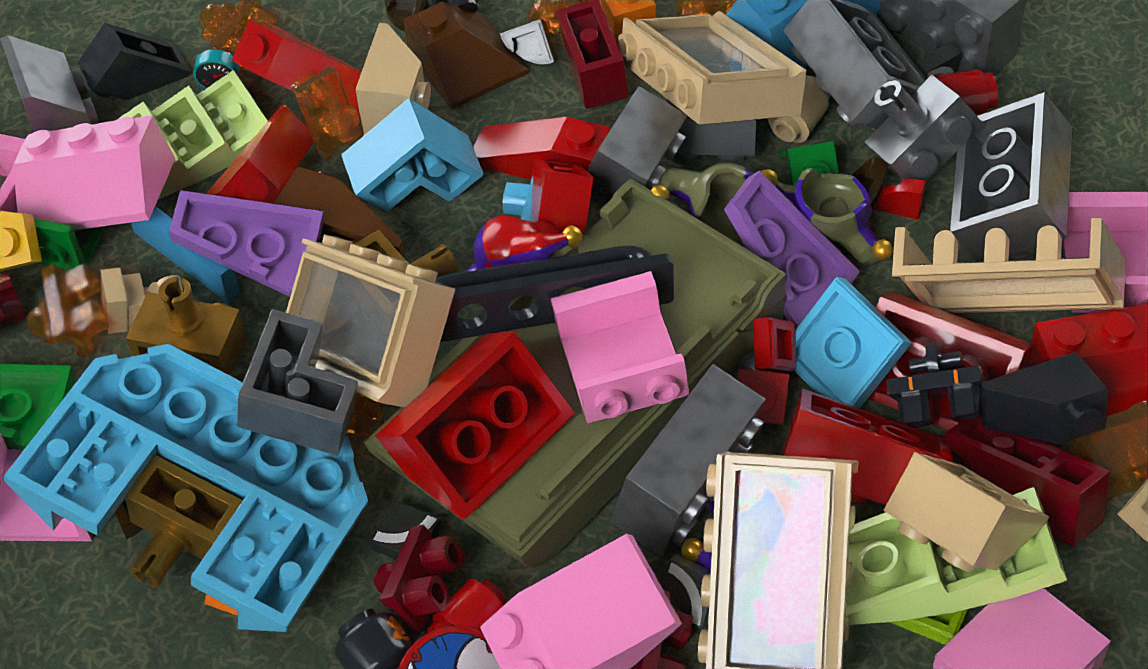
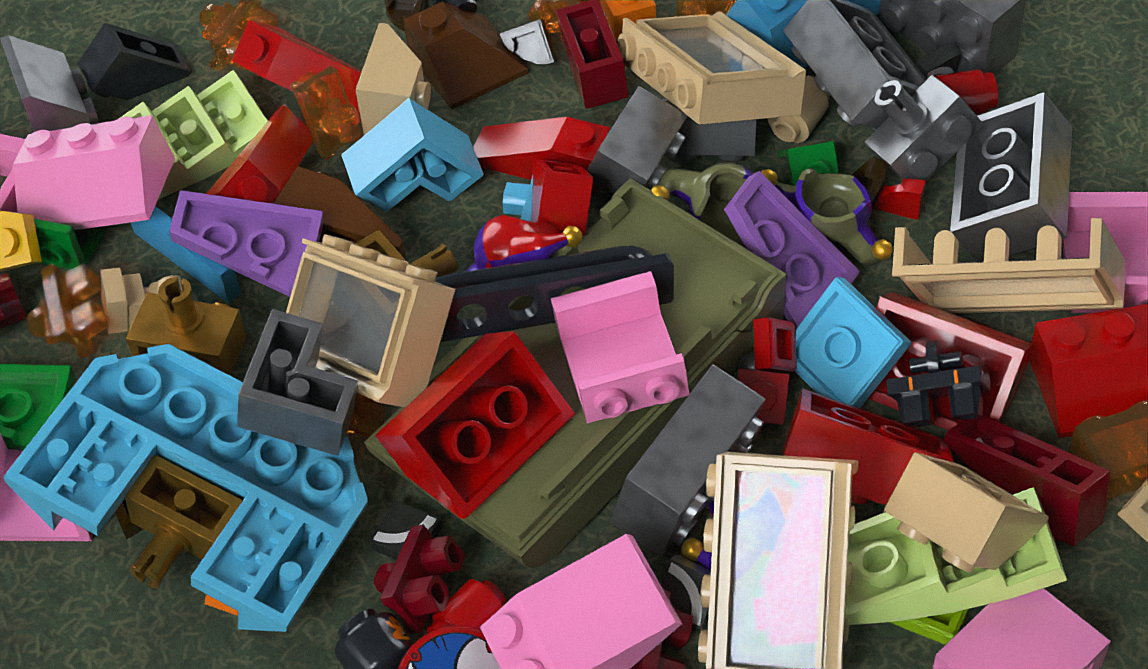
tile [193,50,240,89] -> none
black slope [981,352,1108,444] -> none

